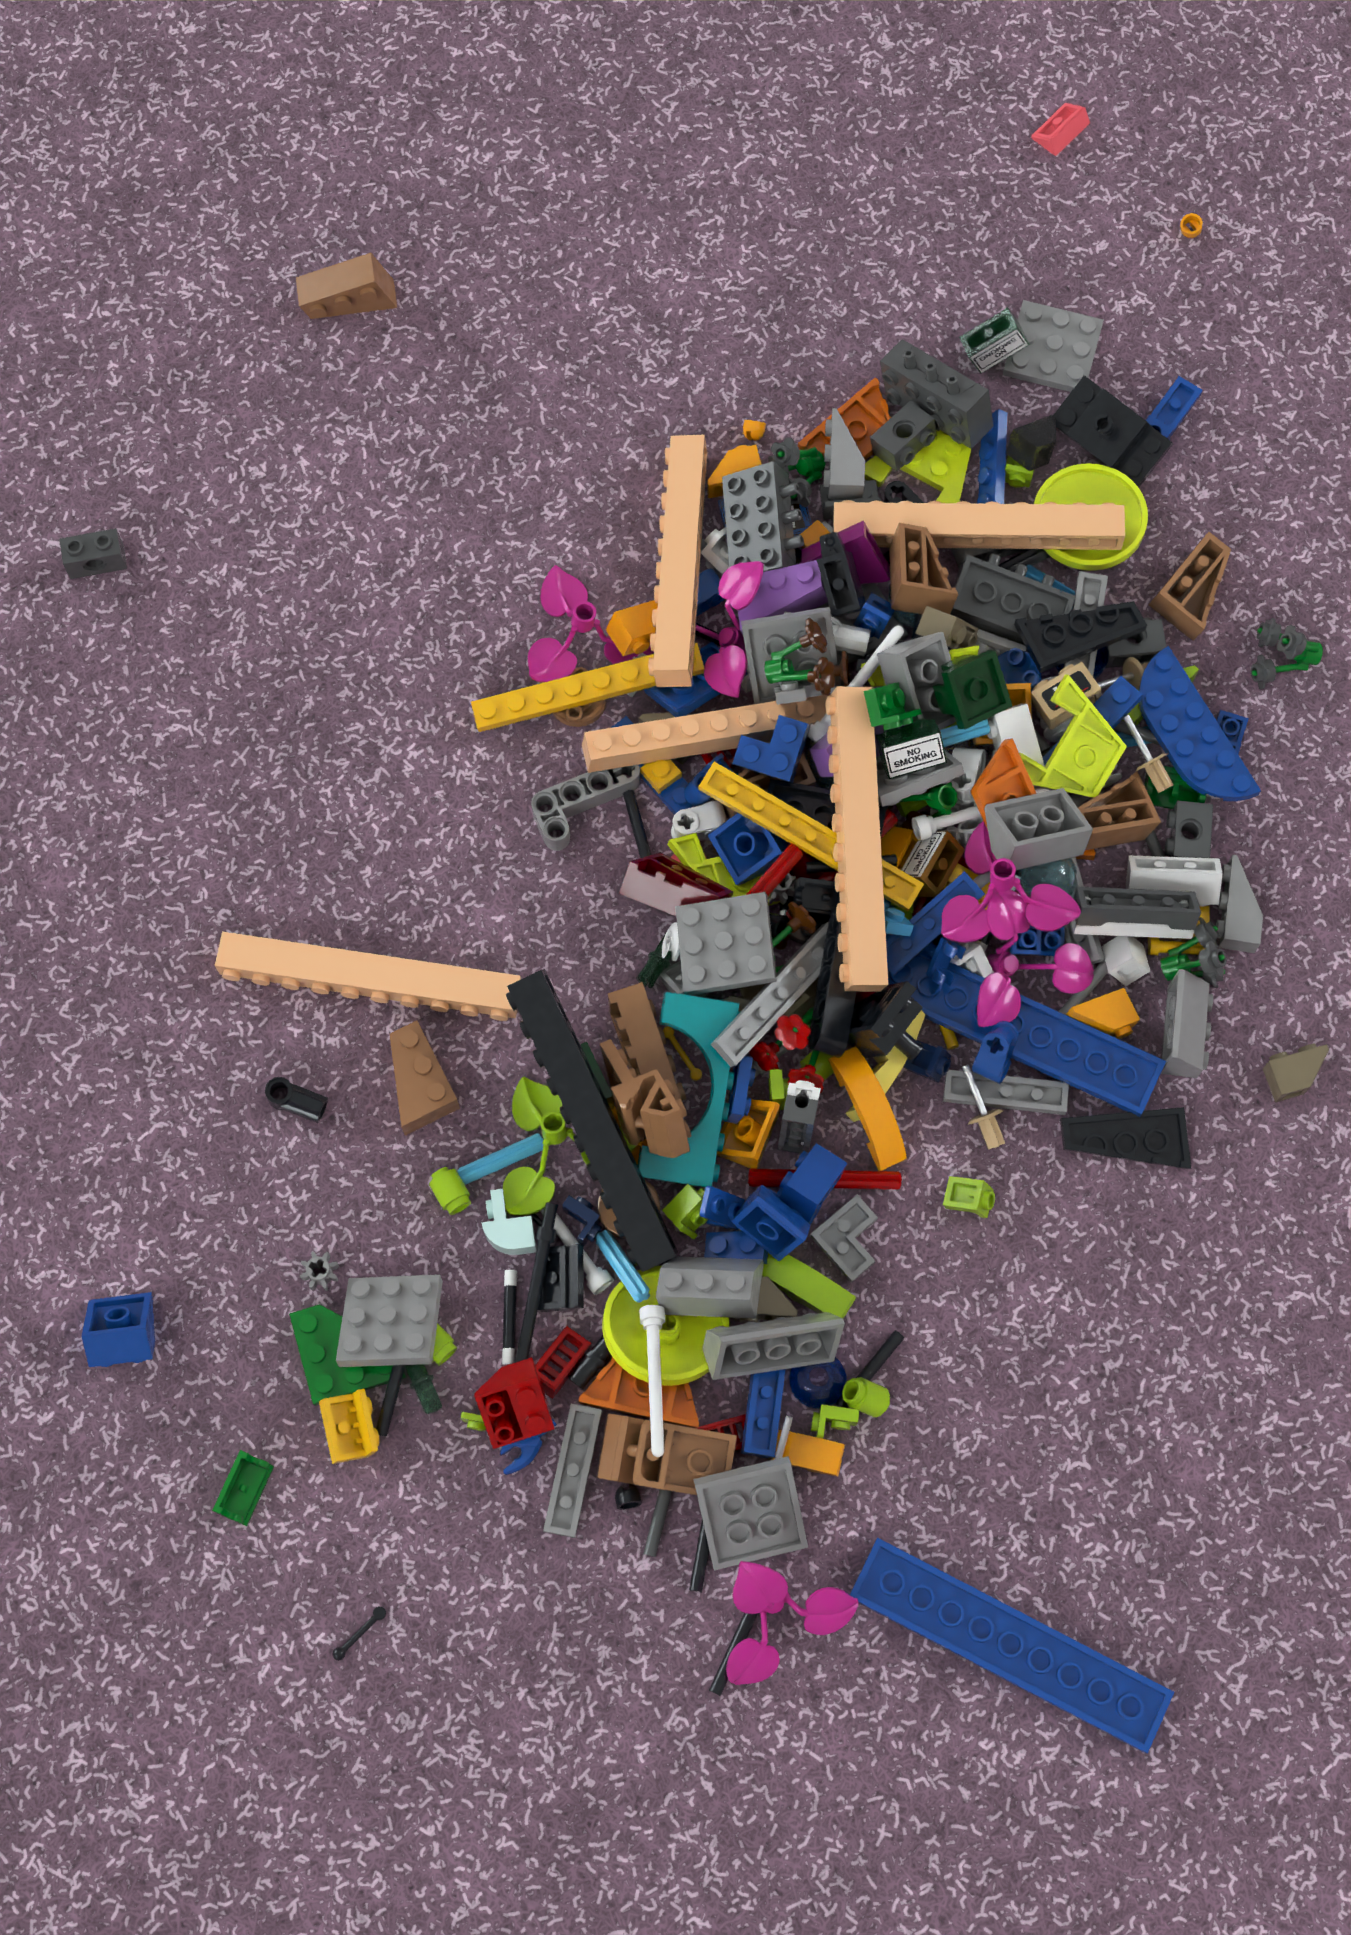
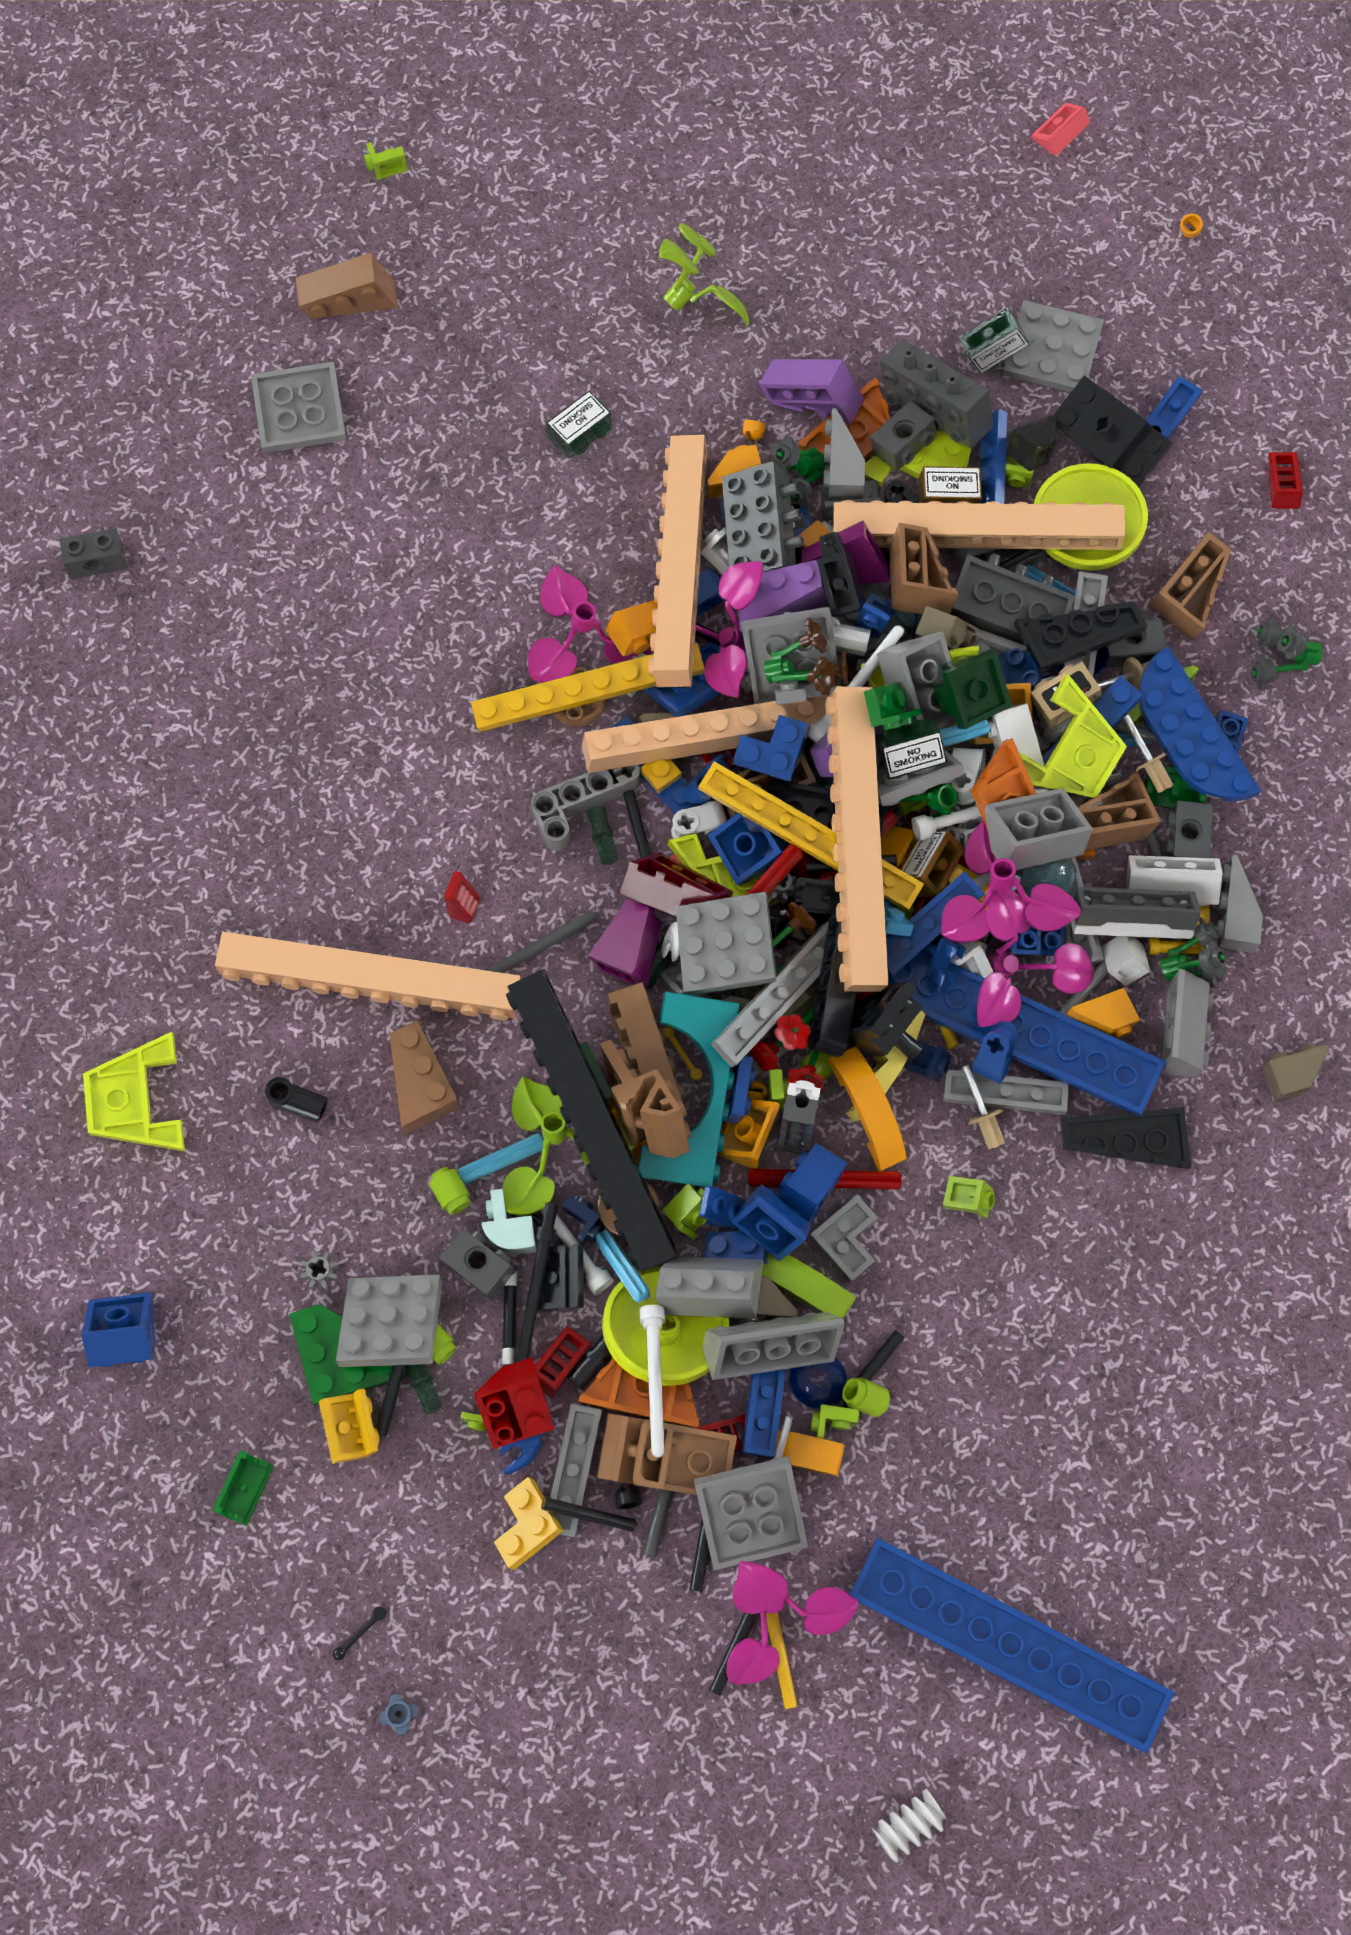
none -> neon yellow wing [83,1032,185,1152]
none -> light grey plate [251,361,347,453]
none -> lime bracket [364,142,408,180]
none -> sand blue plate [379,1694,418,1735]
none -> dark grey brick [439,1228,516,1301]
none -> red slope [444,871,480,923]
none -> dark grey bar [488,910,597,973]
none -> yellow plate [494,1477,564,1570]
none -> black bar [541,1497,636,1532]
none -> brick [546,391,612,459]
none -> clear green axle [587,806,618,865]
none -> magenta slope [588,898,662,988]
none -> lime plant [659,222,749,327]
none -> light orange hinge [747,1080,767,1101]
none -> medium lavender wedge [759,359,864,425]
none -> yellow bar [766,1612,798,1710]
none -> white piece [871,1789,946,1863]
none -> brick [918,466,982,504]
none -> red slope [1268,452,1303,509]

